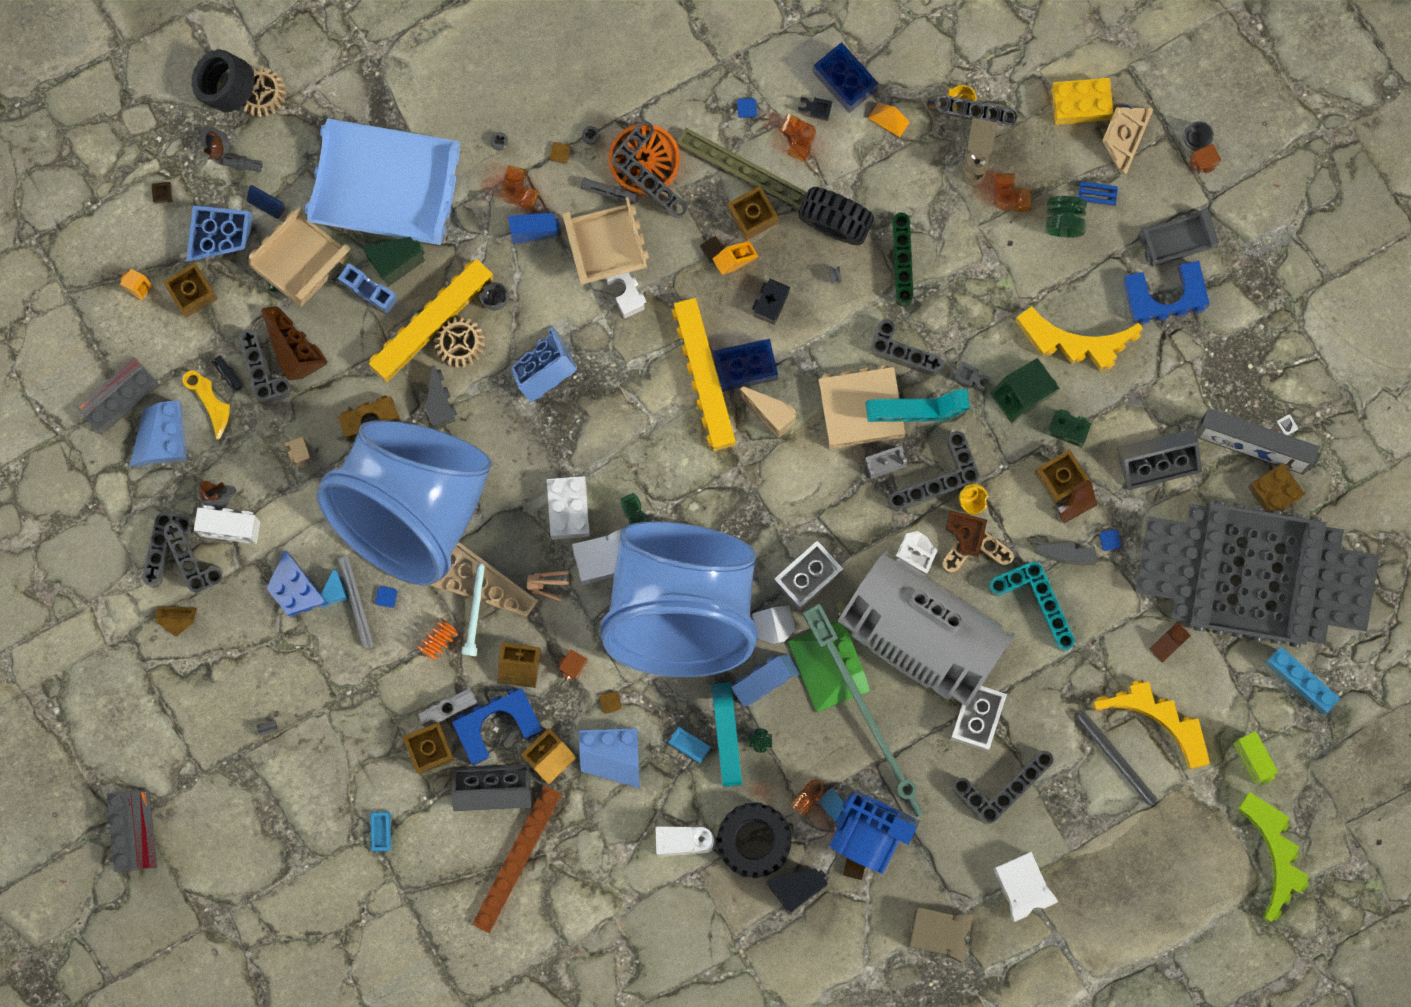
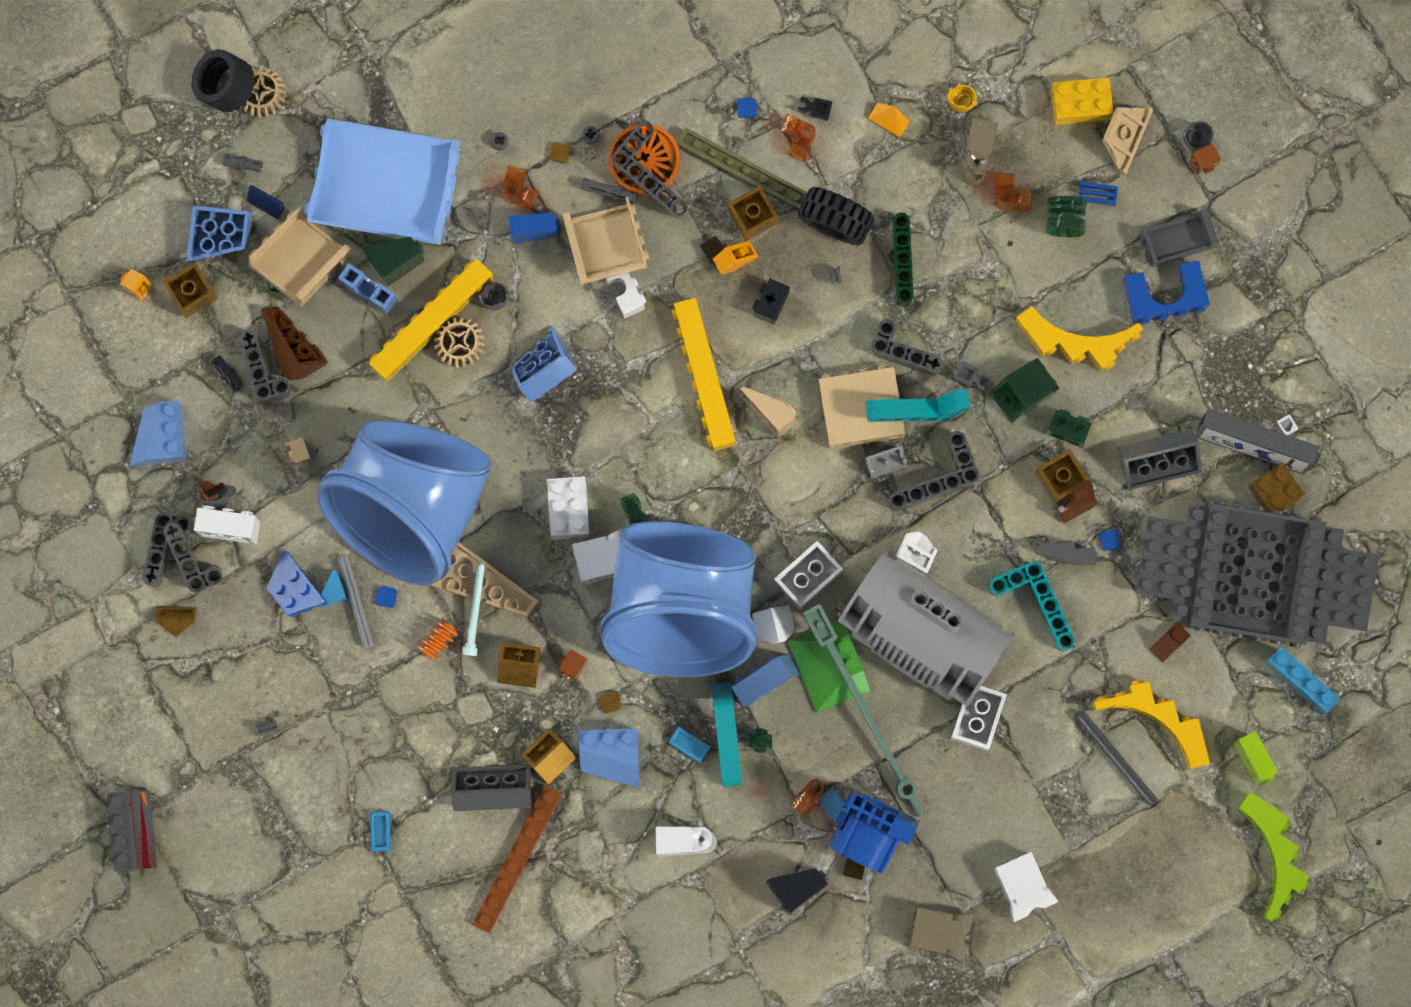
dark grey slope [77,358,159,435] -> none
dark brown tile [152,182,173,204] -> none
yellow piece [183,371,230,440] -> none
piece [201,126,230,160] -> none
pearl gold arch [338,395,401,441] -> none
pearl gold brick [403,722,455,775] -> none
light grey piece [418,688,477,728] -> none
dark grey slope [426,365,457,429] -> none
blue arch [452,688,543,766] -> none
light nougat plant [527,570,569,601] -> none
clear blue brick [714,338,778,392] -> none
black tyre [717,802,792,879] -> none
clear blue brick [813,42,879,113] -> none
black beam [927,95,1017,126] -> none
tan beam [942,531,1014,574] -> none
reddish brown tile [945,510,987,558] -> none
dark grey beam [952,751,1054,825] -> none
yellow hair [959,484,988,515] -> none

